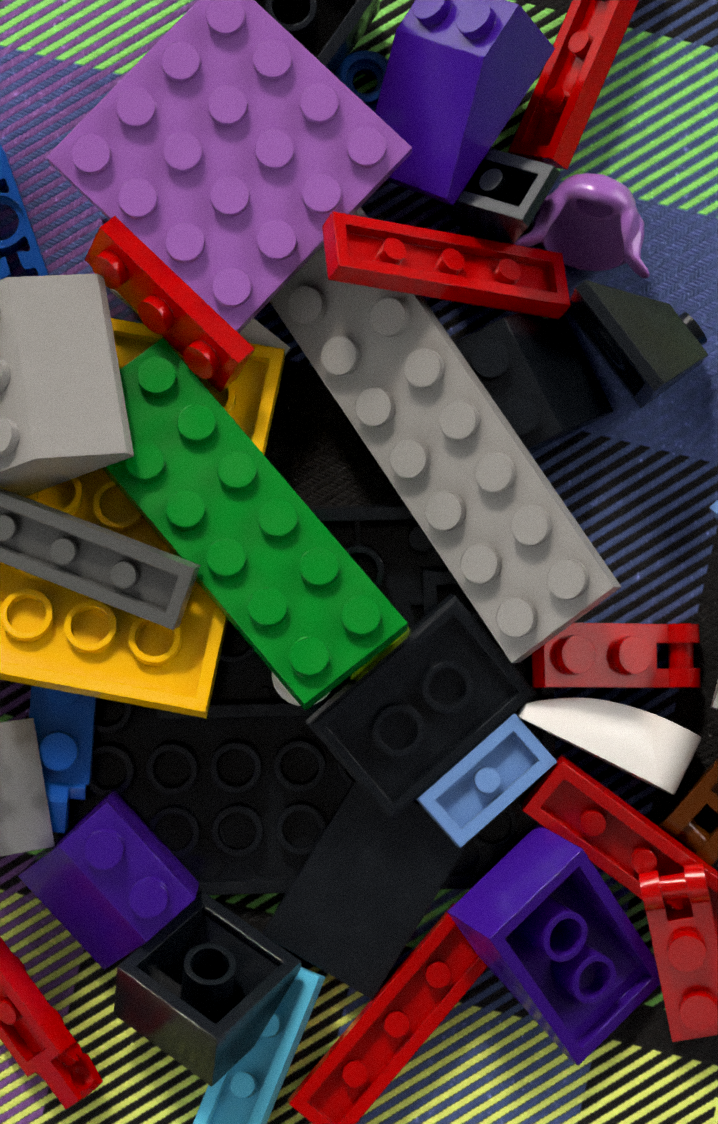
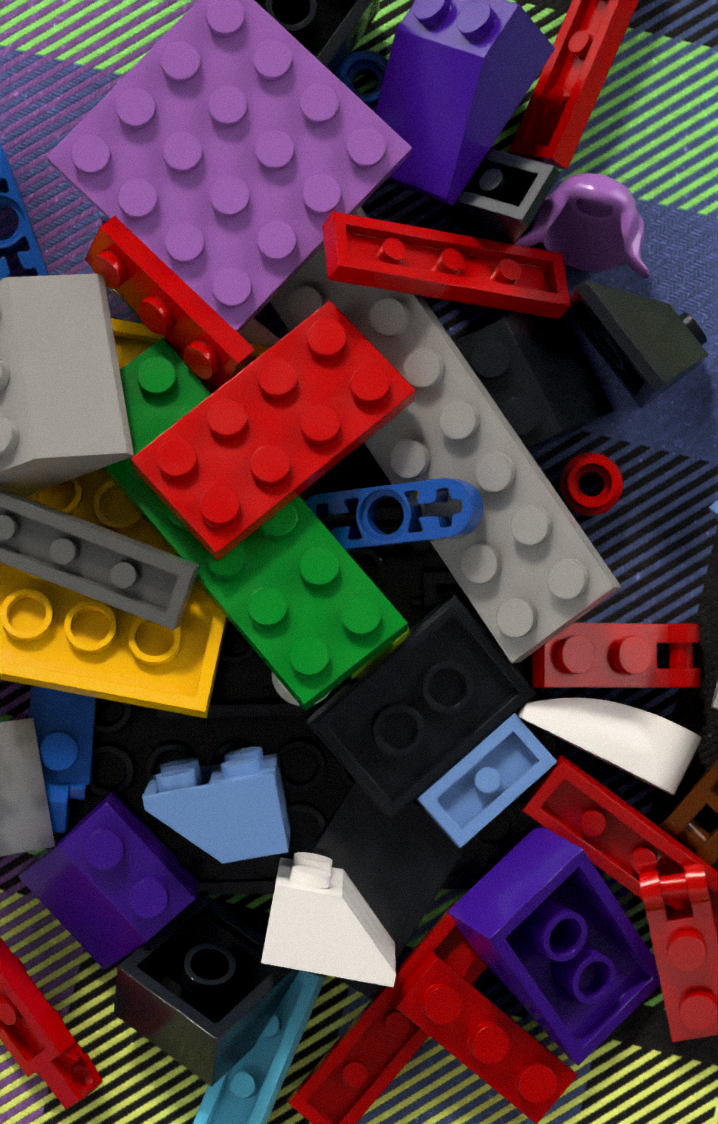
none -> red plate [131,300,416,561]
none -> medium blue slope [142,747,291,864]
none -> white slope [261,852,396,987]
none -> blue beam [305,478,483,551]
none -> red plate [390,952,578,1124]
none -> red plate [559,453,623,516]

